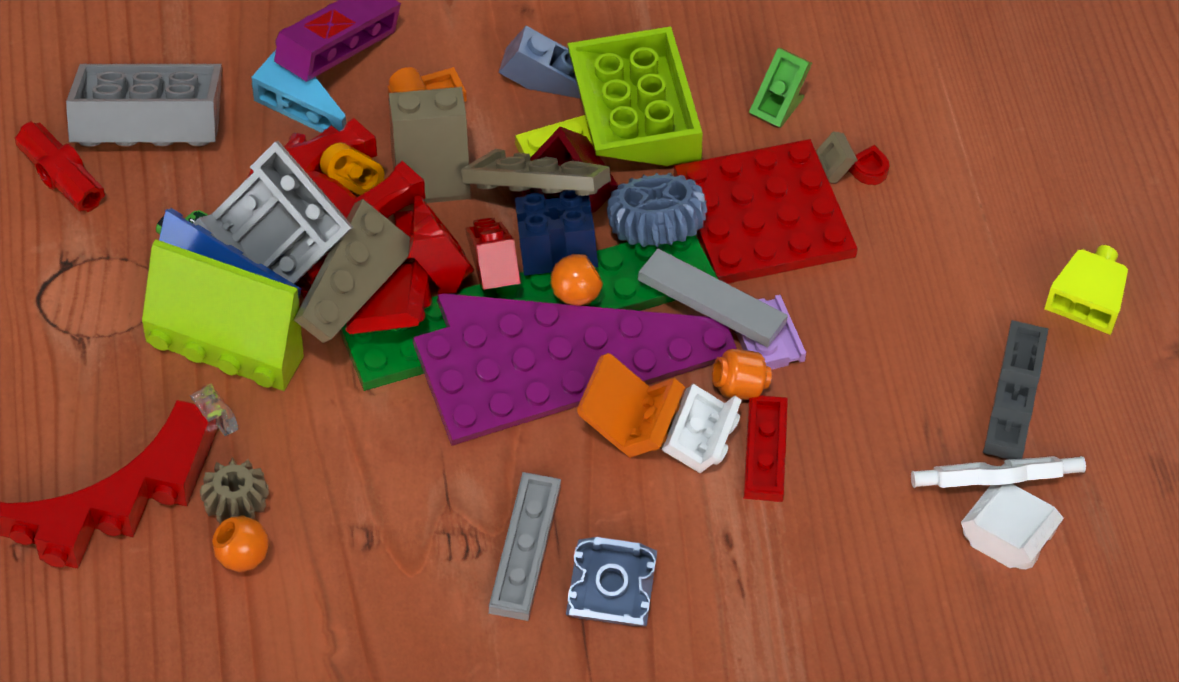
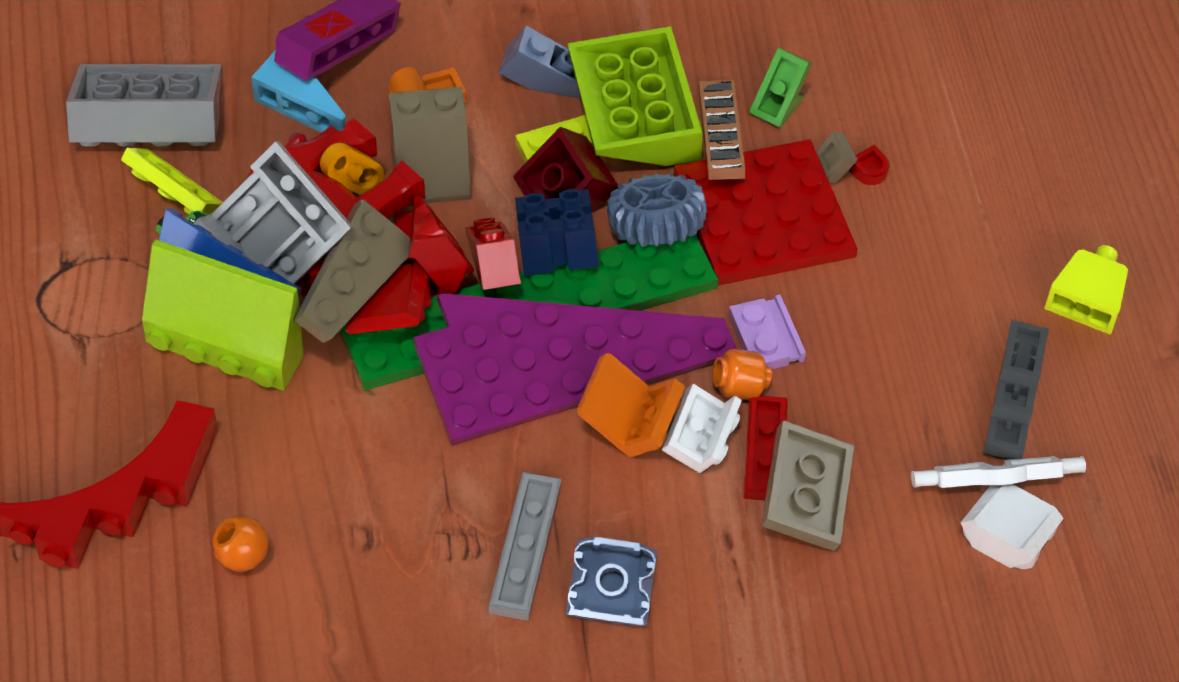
red piece [14,121,105,212] -> none
clear slope [190,383,238,436] -> none
dark tan gear [200,457,269,524] -> none
dark tan wing [461,149,611,196] -> none
orange piece [551,254,603,306] -> none
light grey tile [638,249,788,347] -> none
none -> neon yellow plate [121,147,223,215]
none -> tile [699,80,745,180]
none -> dark tan plate [761,420,854,551]

